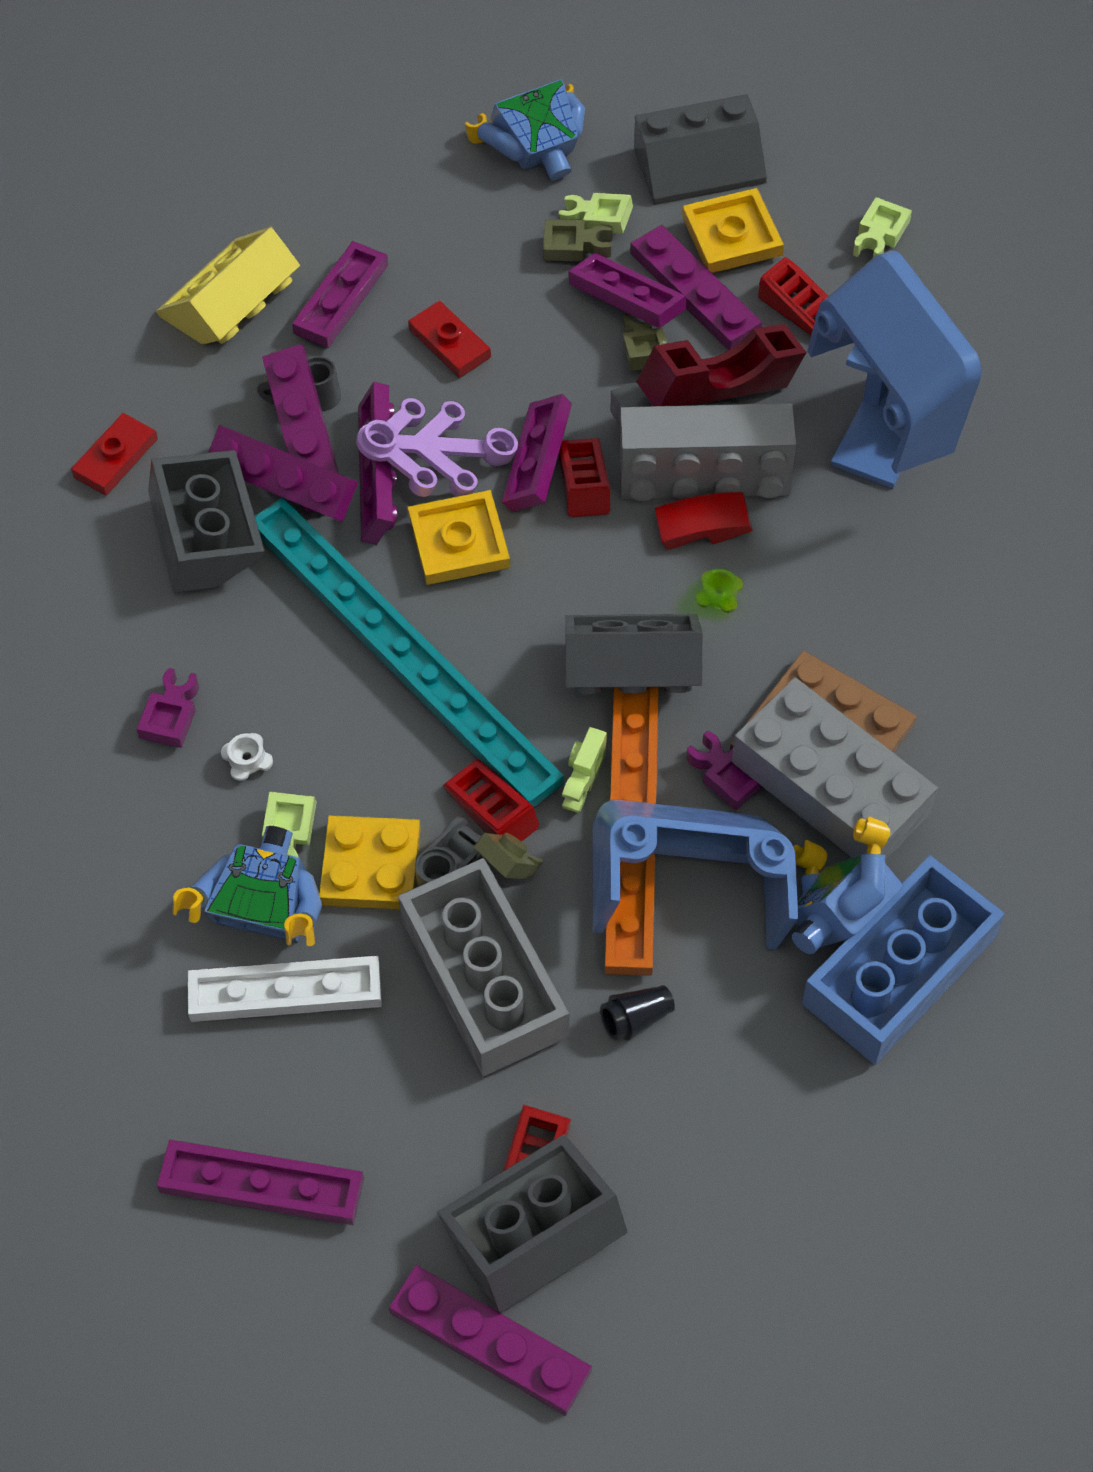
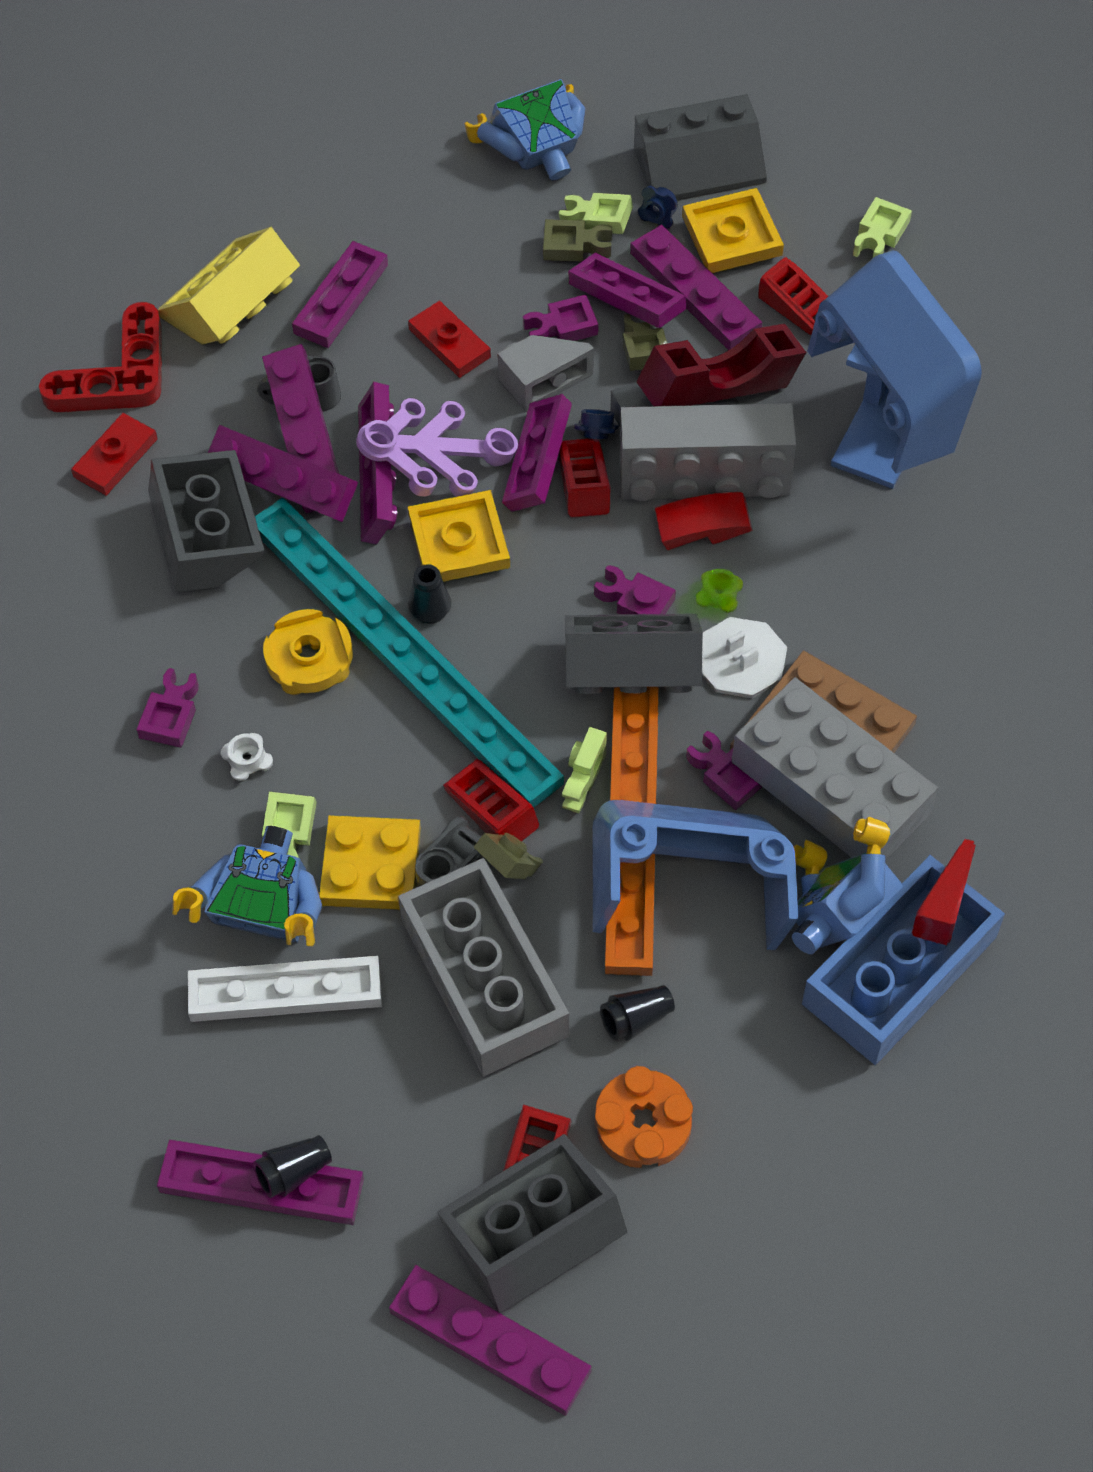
none -> red beam [39,302,162,412]
none -> black cone [253,1135,332,1198]
none -> yellow plate [263,609,353,695]
none -> black cone [408,564,451,624]
none -> light grey slope [497,335,594,411]
none -> magenta plate [523,295,599,341]
none -> dark blue plate [574,409,619,439]
none -> magenta plate [594,565,676,614]
none -> orange plate [595,1066,693,1168]
none -> dark blue plate [638,186,678,229]
none -> white piece [702,617,787,699]
none -> red slope [911,839,976,946]

